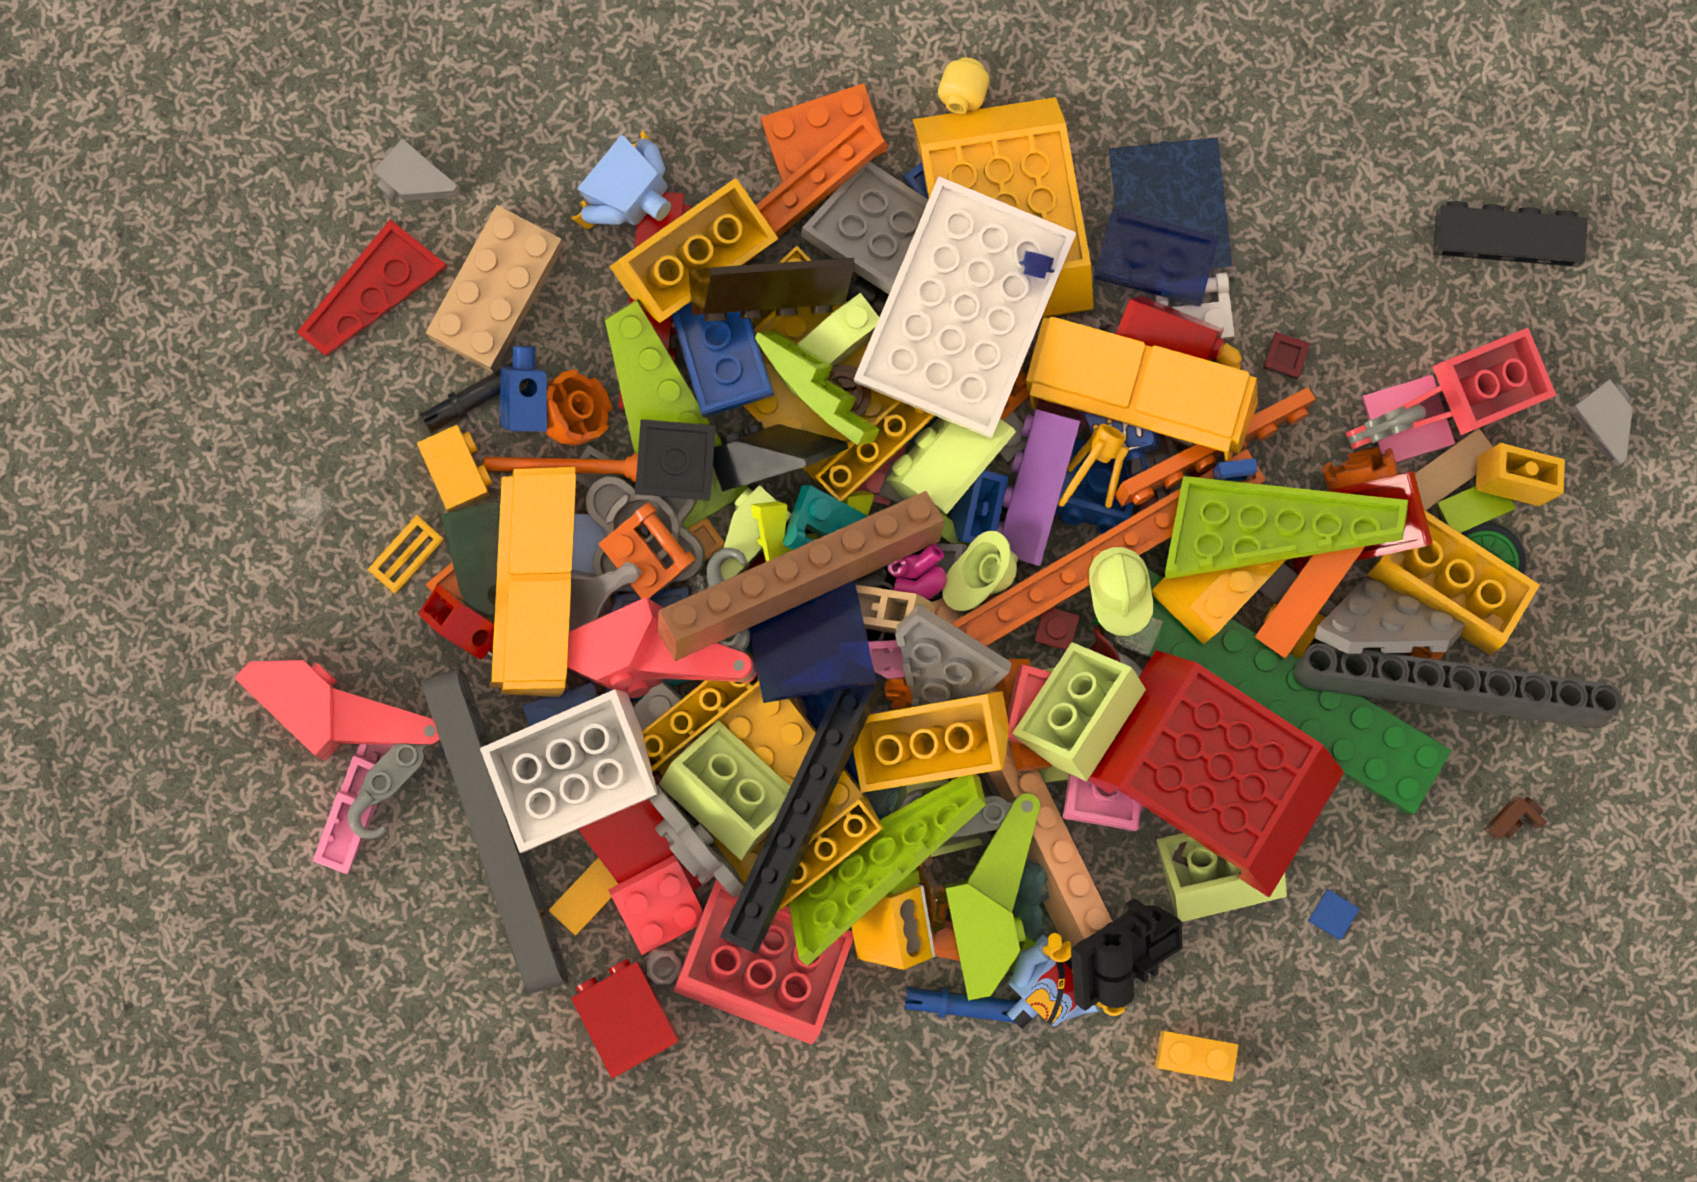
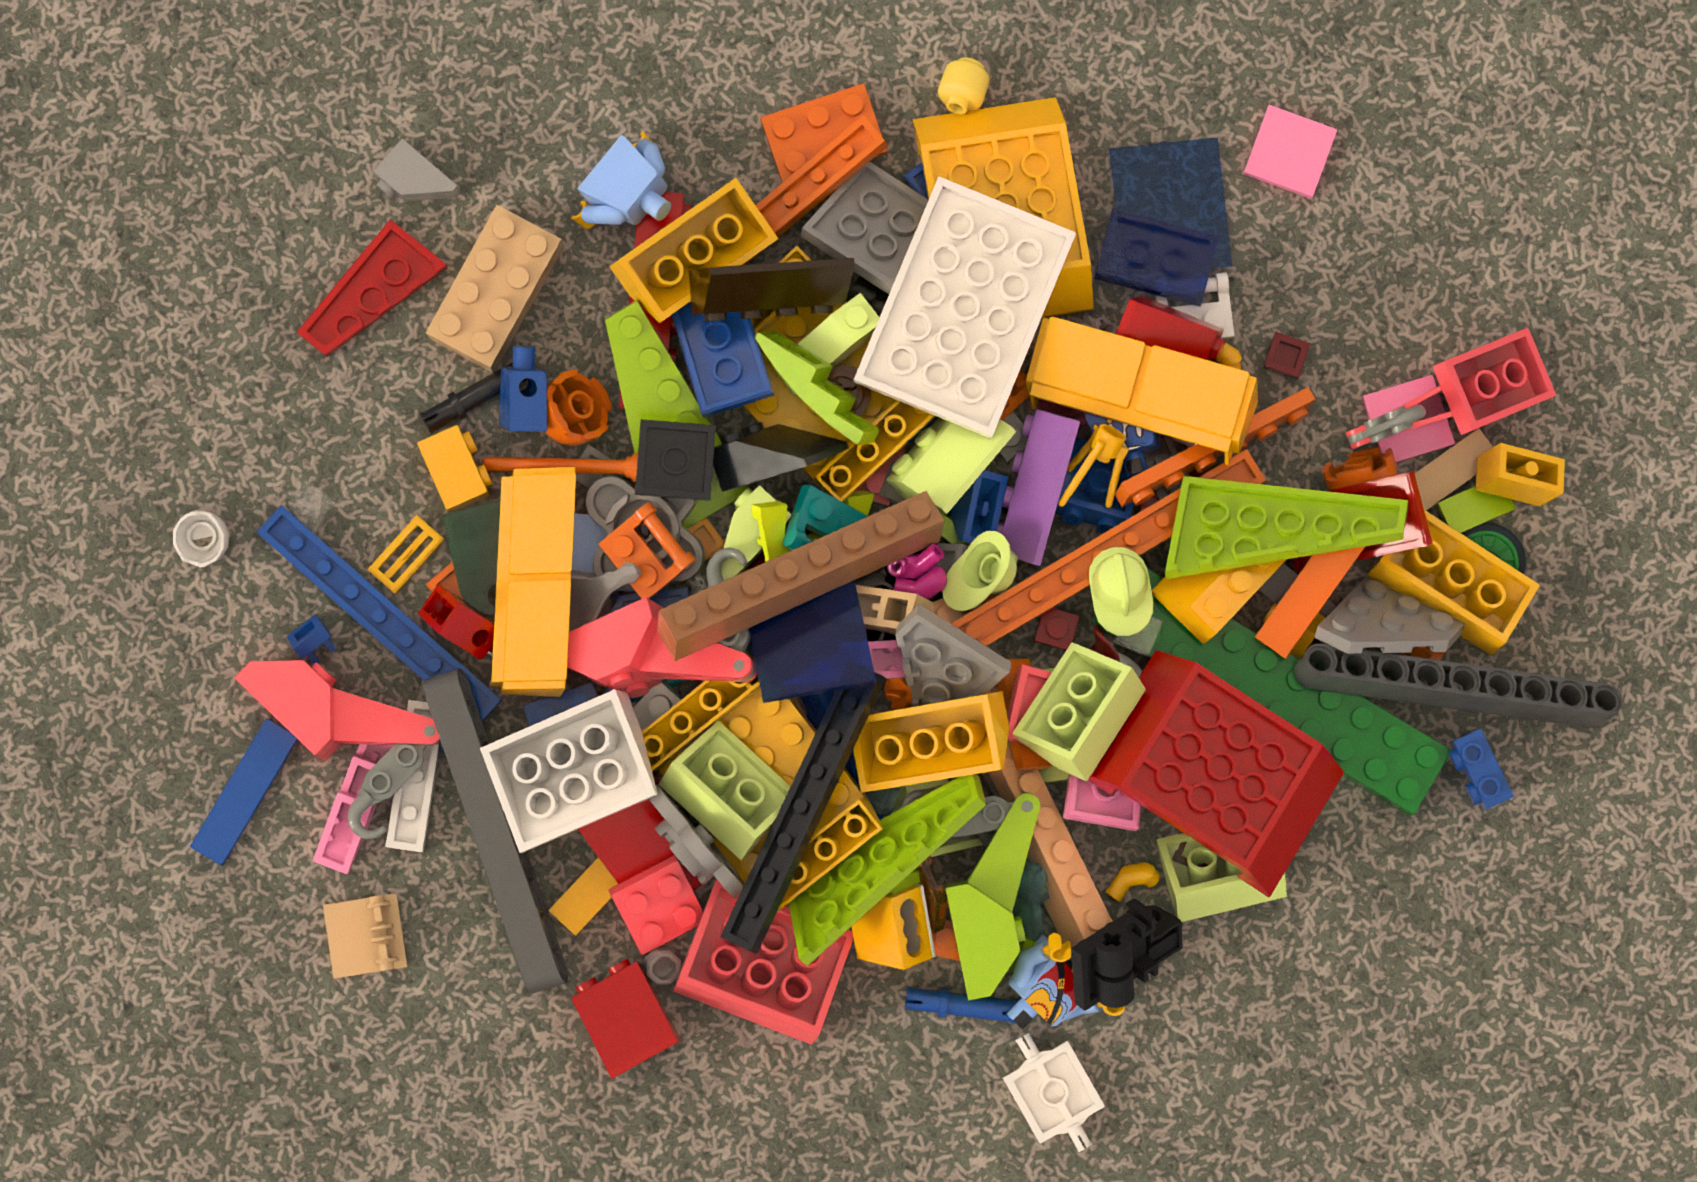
clear blue plate [1018,250,1055,279] -> none
yellow brick [1155,1030,1239,1082] -> none
blue tile [1212,458,1258,482] -> none
blue tile [1308,889,1360,940] -> none
black brick [1433,201,1588,267] -> none
reddish brown bracket [1484,796,1547,839] -> none
light grey slope [1568,379,1633,468] -> none
none -> white hair [173,510,229,568]
none -> blue tile [190,718,298,866]
none -> blue plate [256,505,503,722]
none -> blue tile [287,614,335,664]
none -> tan hinge [323,893,408,979]
none -> white plate [385,700,441,853]
none -> white plate [1002,1033,1105,1152]
none -> yellow arm [1105,862,1160,903]
none -> bright pink tile [1243,105,1337,199]
none -> blue plate [1448,728,1514,809]

